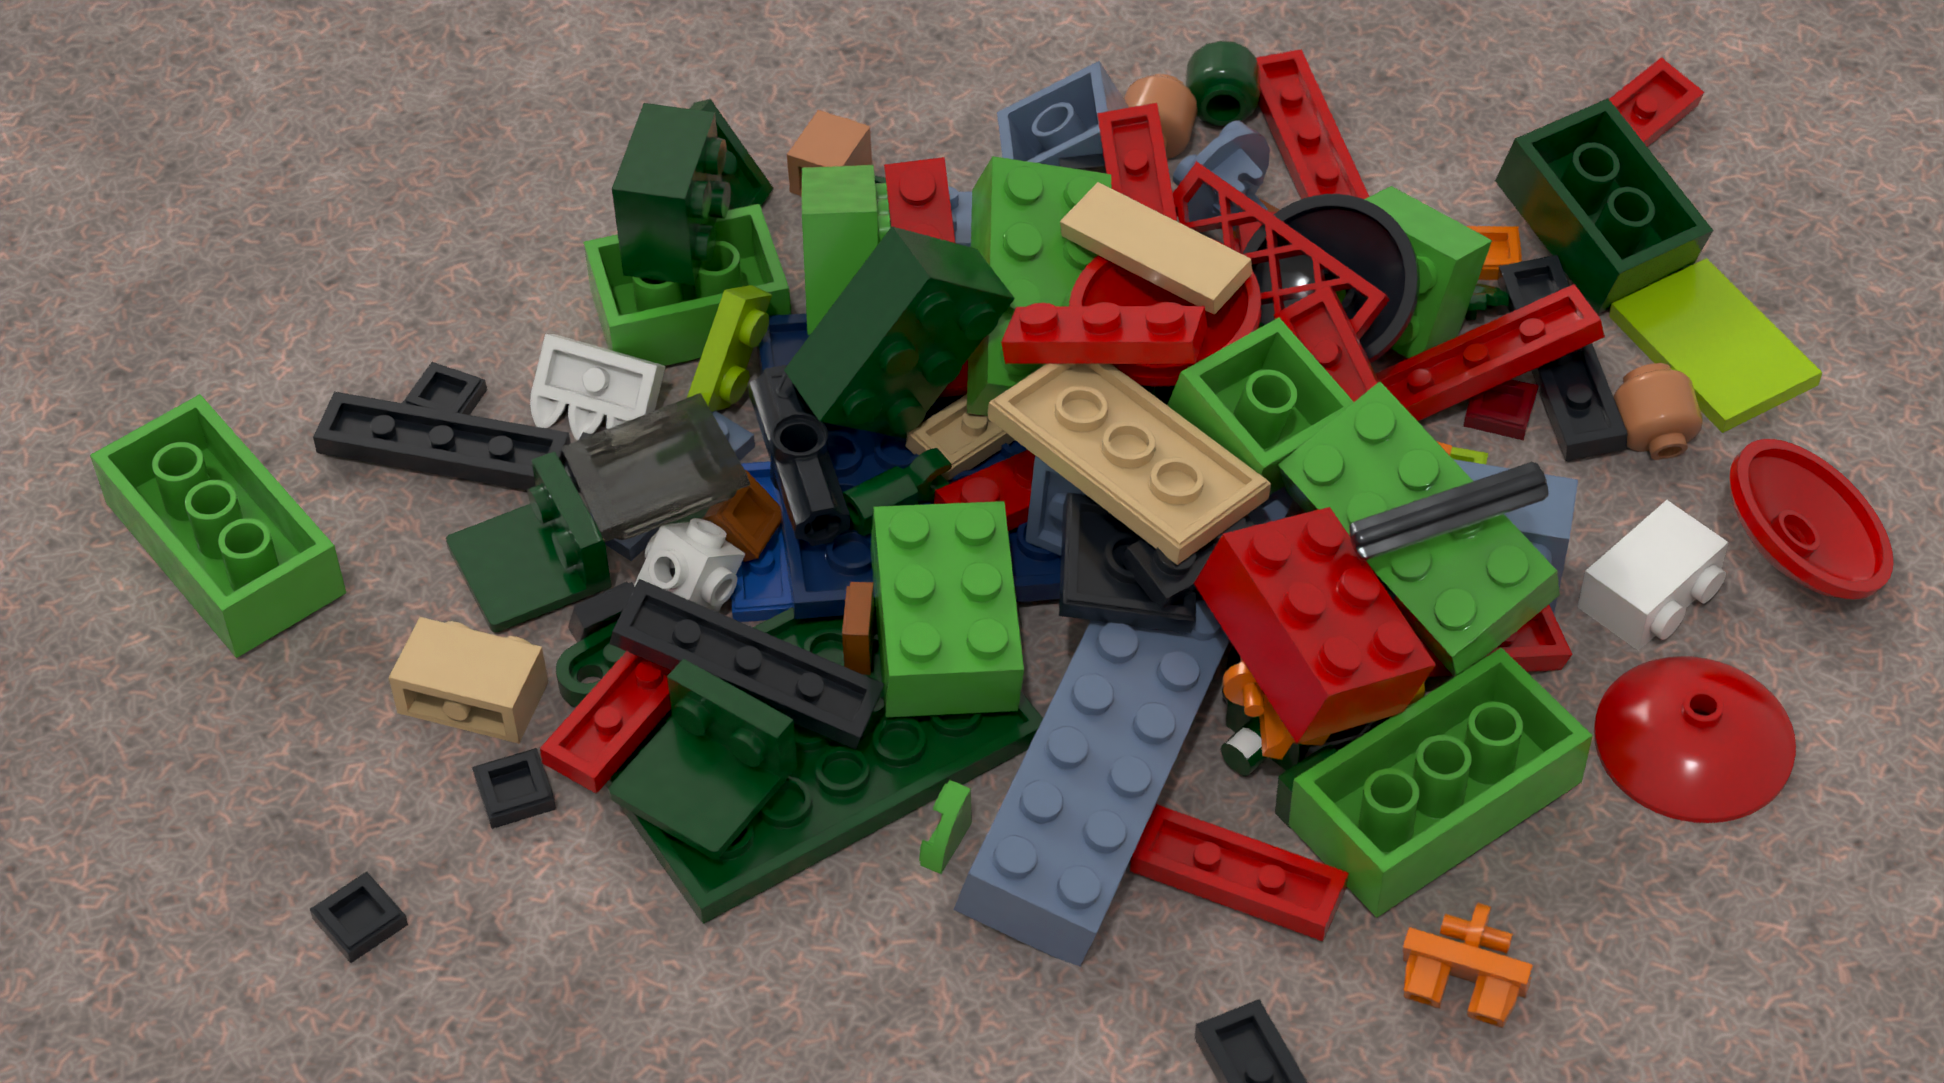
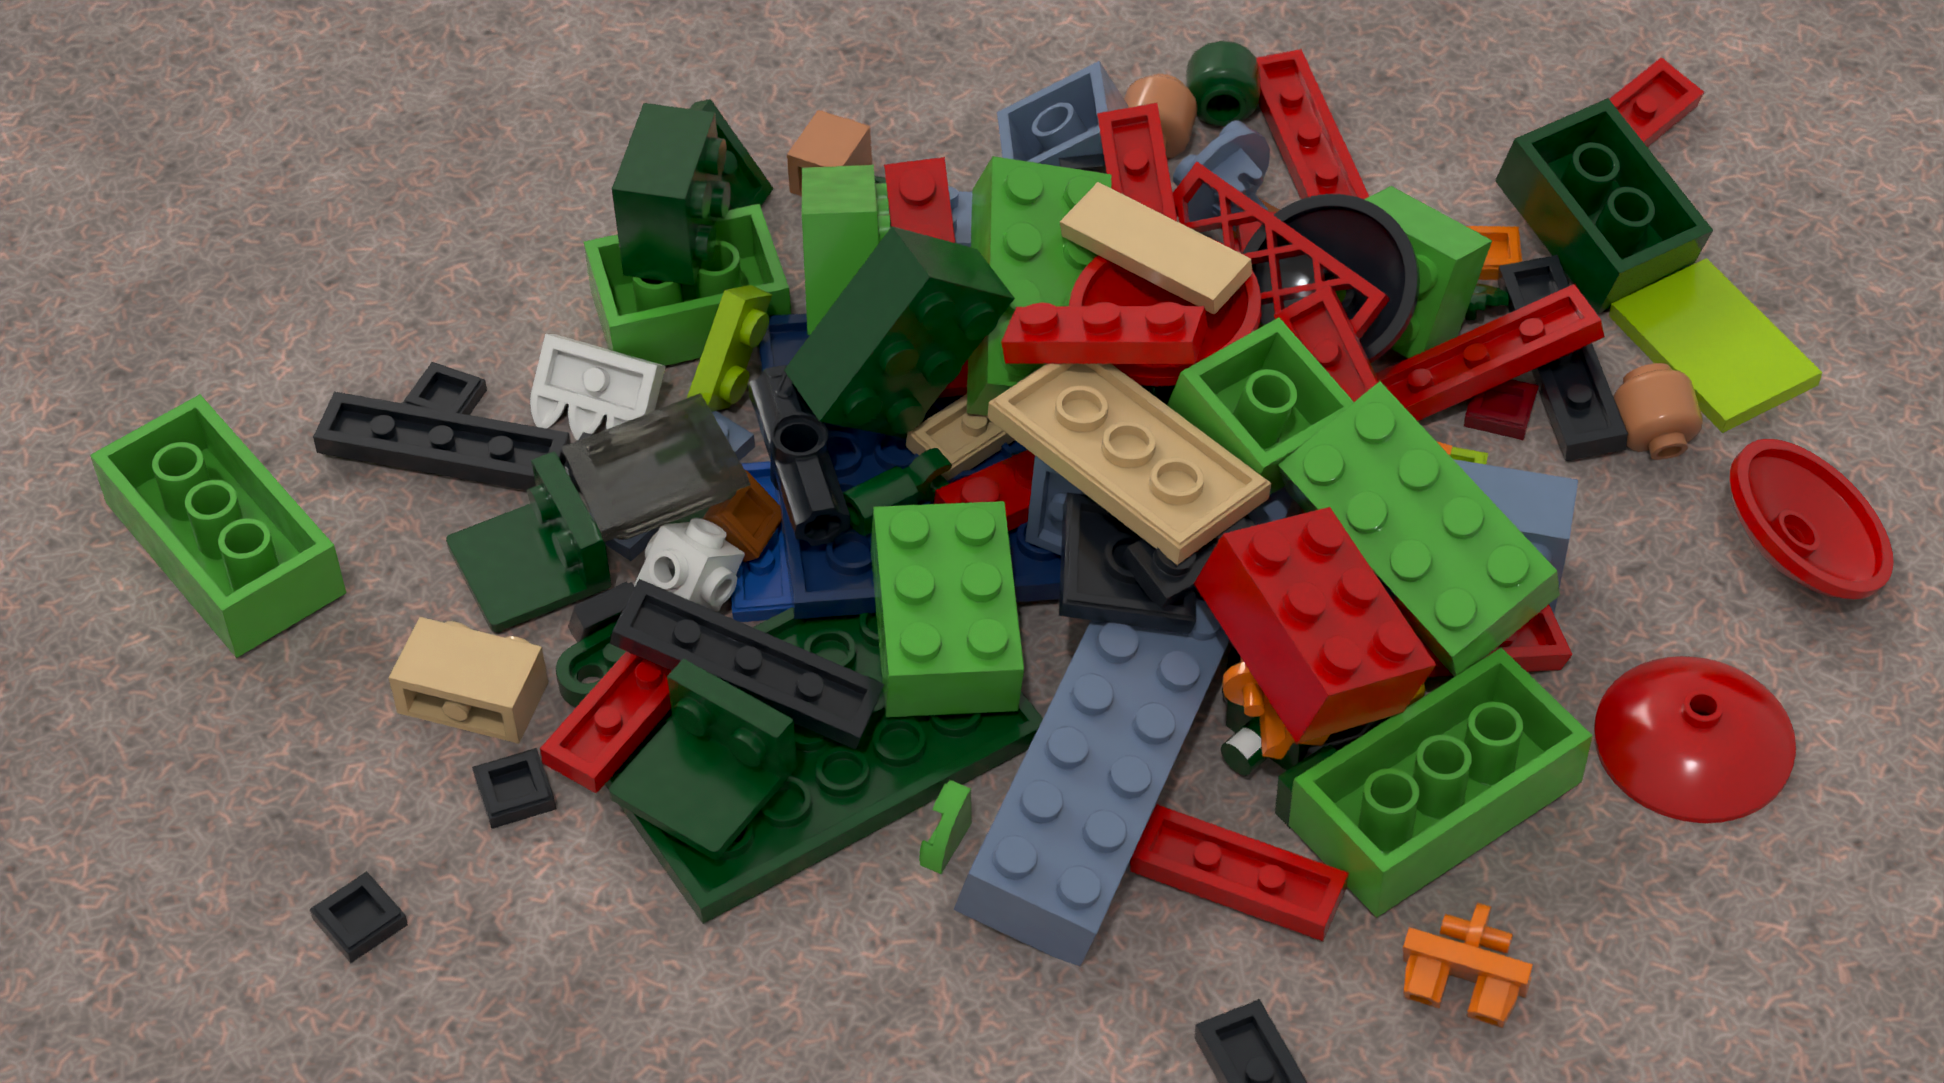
dark orange tile [842,582,875,675] -> none
black axle [1349,462,1549,560] -> none
white brick [1578,500,1728,651] -> none

